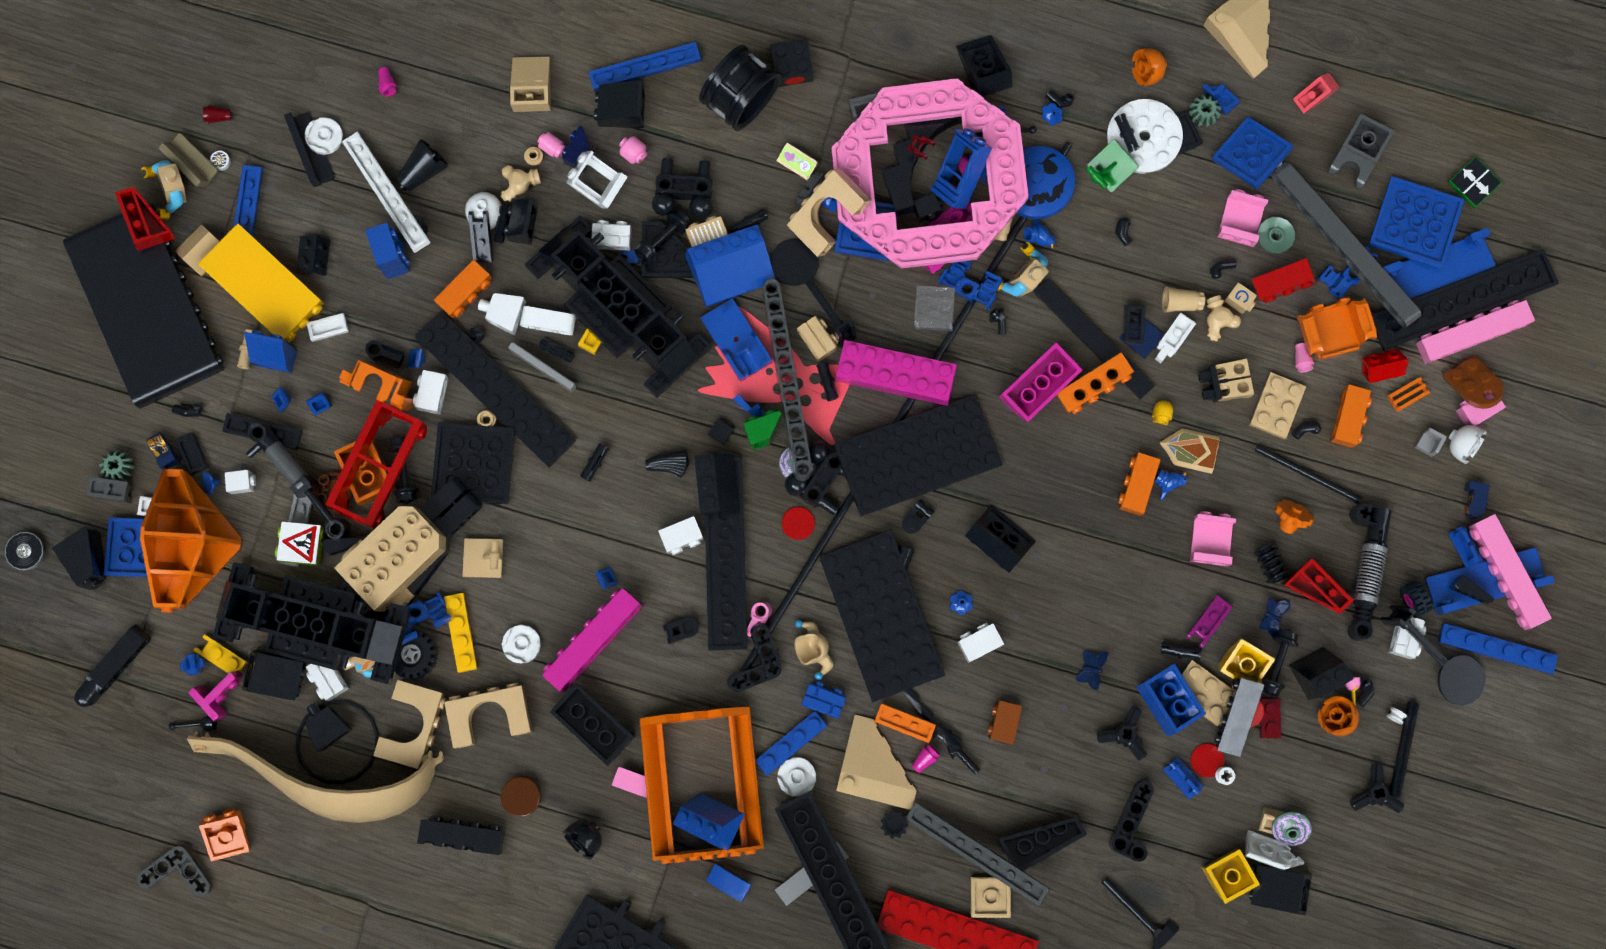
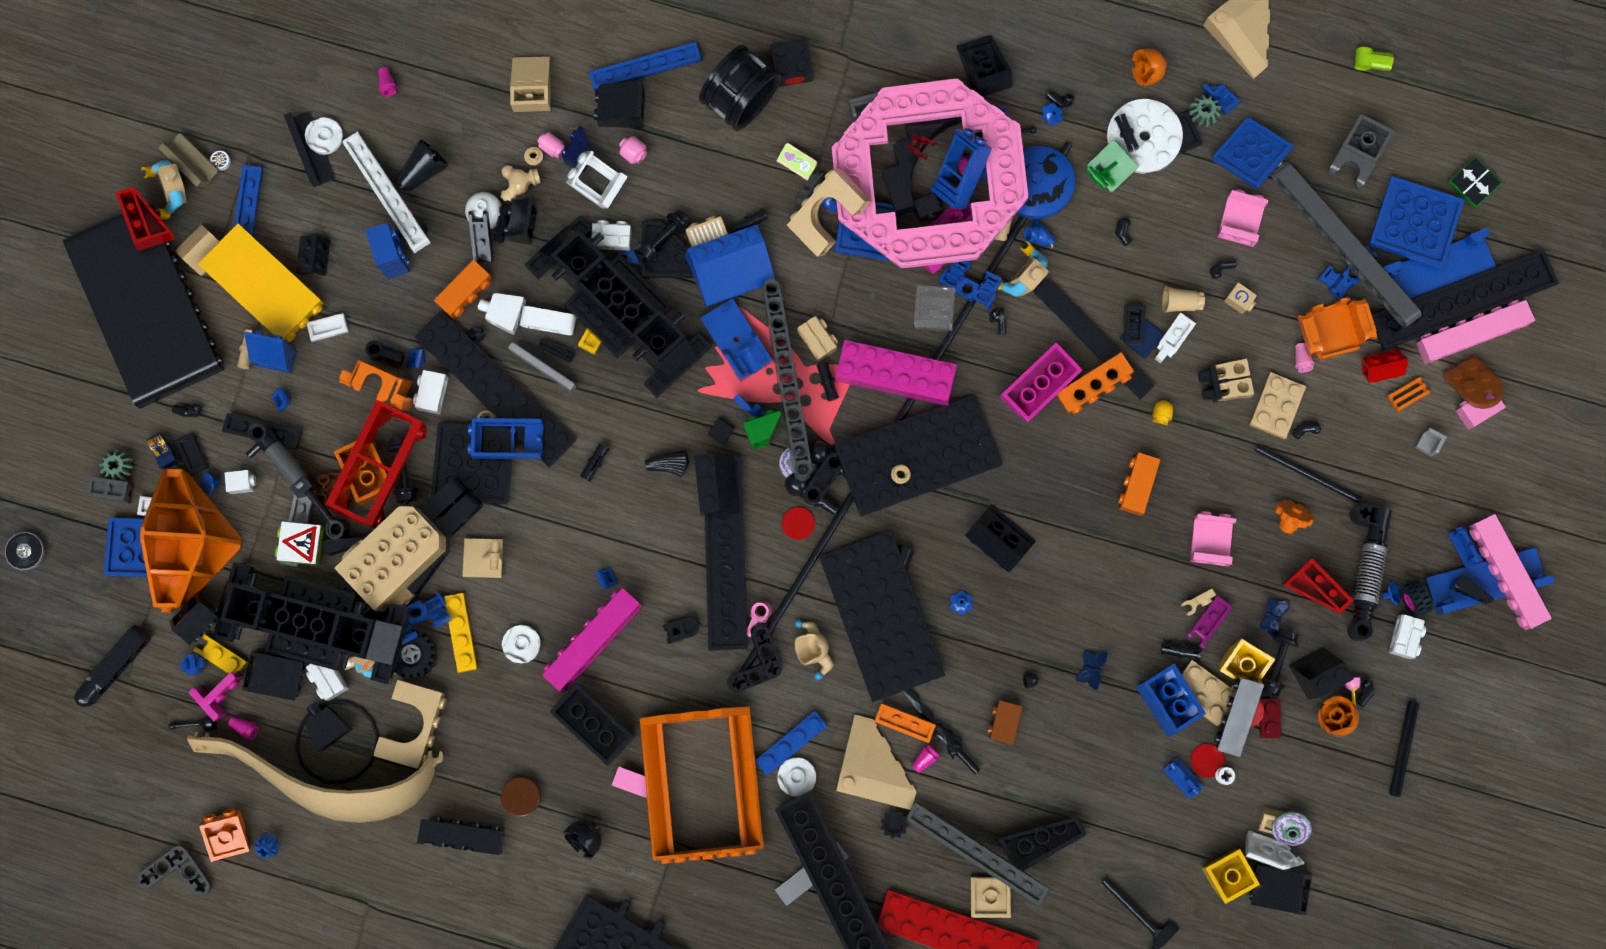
black slope [52,526,106,590] -> none
dark red cone [203,105,231,124] -> none
blue slope [306,392,332,415] -> none
tan arch [444,683,533,749] -> none
black piece [652,158,713,219] -> none
white brick [659,516,704,555] -> none
blue slope [673,793,745,851] -> none
blue slope [706,863,752,902] -> none
black piece [771,239,857,348] -> none
blue brick [801,681,846,719] -> none
black plate [902,499,935,534] -> none
white brick [957,623,1004,663] -> none
black bush [1097,707,1147,761] -> none
black beam [1109,781,1154,862] -> none
blue animal [1154,469,1187,501] -> none
tile [1160,428,1220,474] -> none
tan animal [1206,295,1241,341] -> none
red wedge [1252,258,1317,303] -> none
black piece [1254,541,1291,584] -> none
sand green dish [1258,217,1295,254] -> none
coral slope [1293,73,1340,114] -> none
orange brick [1330,384,1372,448] -> none
black bush [1350,764,1404,813] -> none
black piece [1380,605,1485,705] -> none
white bush [1386,707,1407,725] -> none
blue plate [1438,623,1558,674] -> none
white cylinder [1449,425,1486,464] -> none
dark blue leg [1464,481,1490,519] -> none
none -> black brick [169,593,217,645]
none -> dark pink cone [228,716,259,740]
none -> blue gear [254,833,281,858]
none -> blue door [468,418,544,460]
none -> tan plate [891,464,911,484]
none -> black hinge [1023,673,1038,689]
none -> tan plate [1181,589,1216,616]
none -> lime piece [1354,47,1394,71]
none -> blue plant [1383,581,1401,605]

